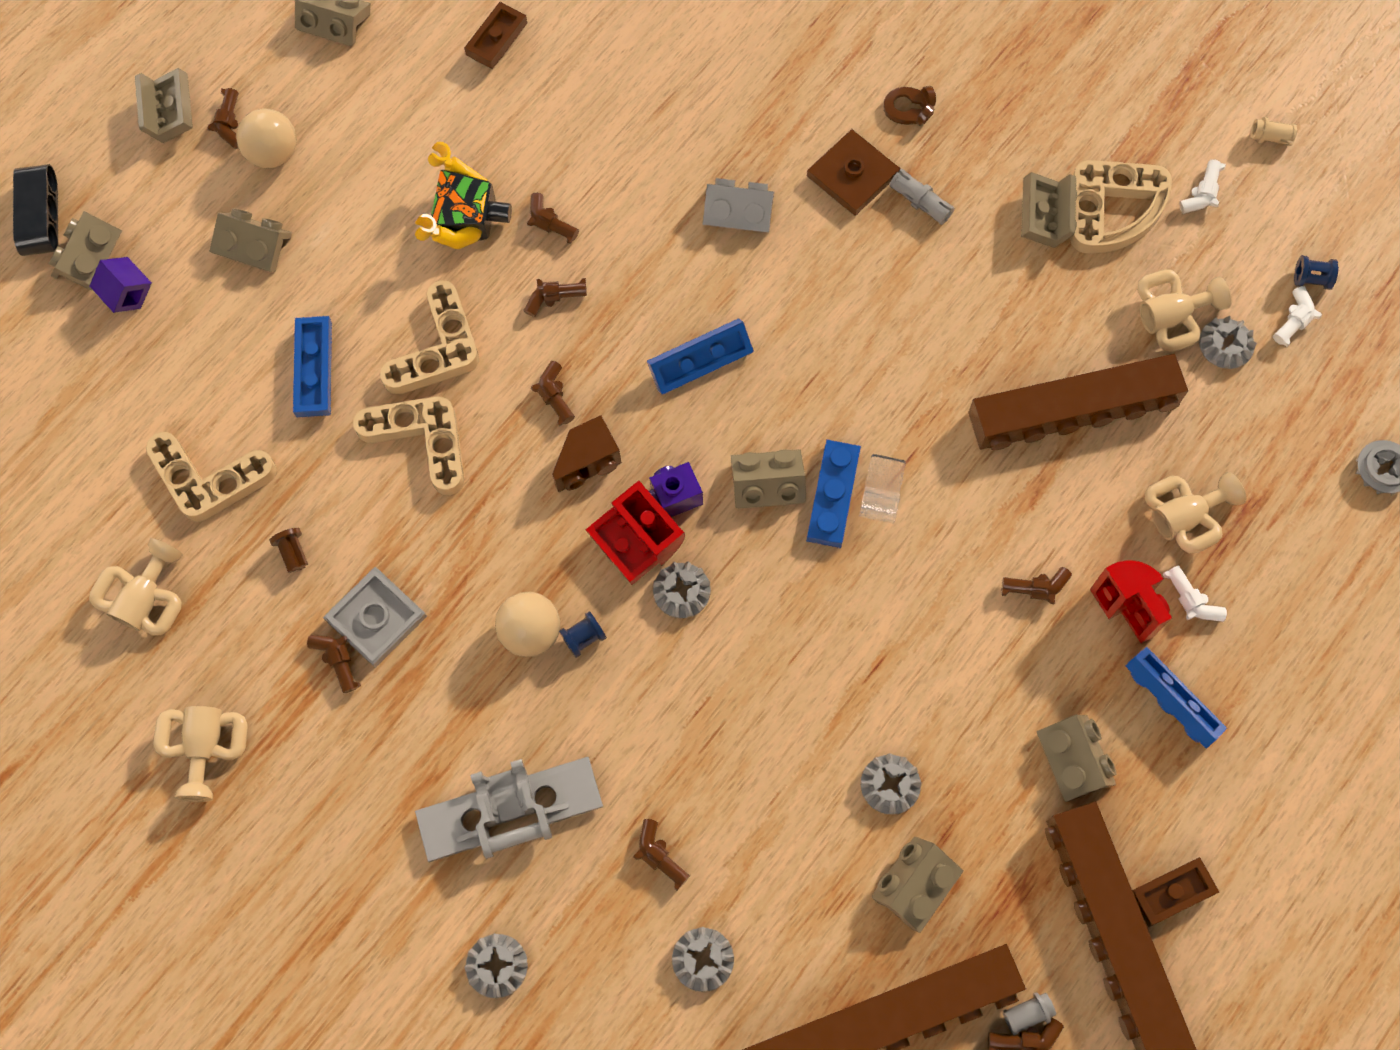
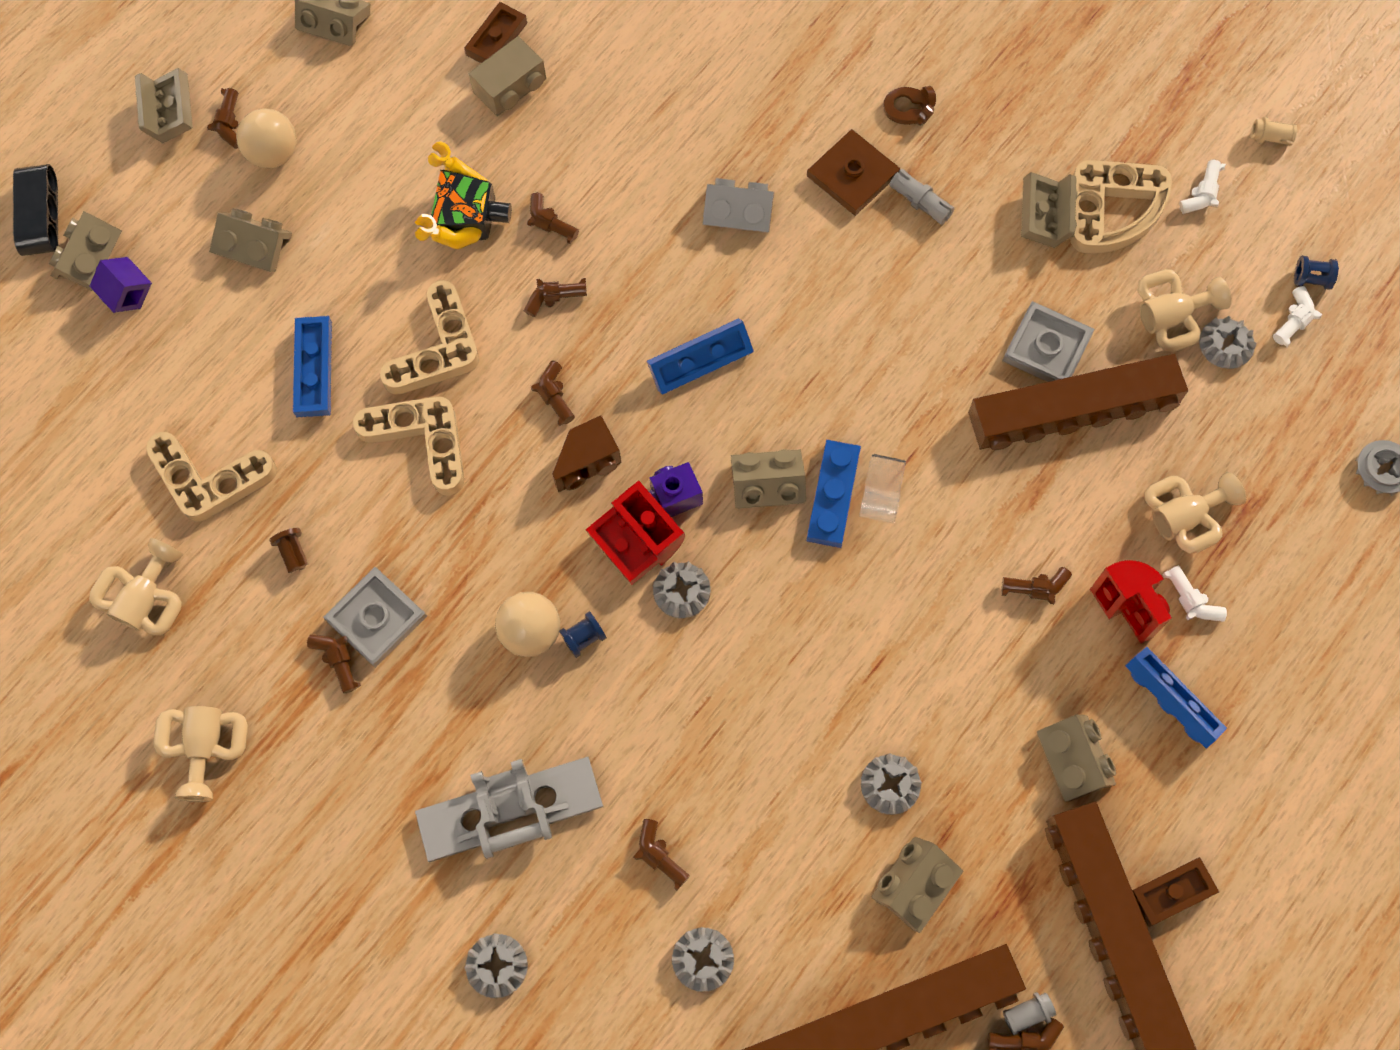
none -> dark tan brick [468,36,546,116]
none -> light grey tile [1002,301,1095,382]

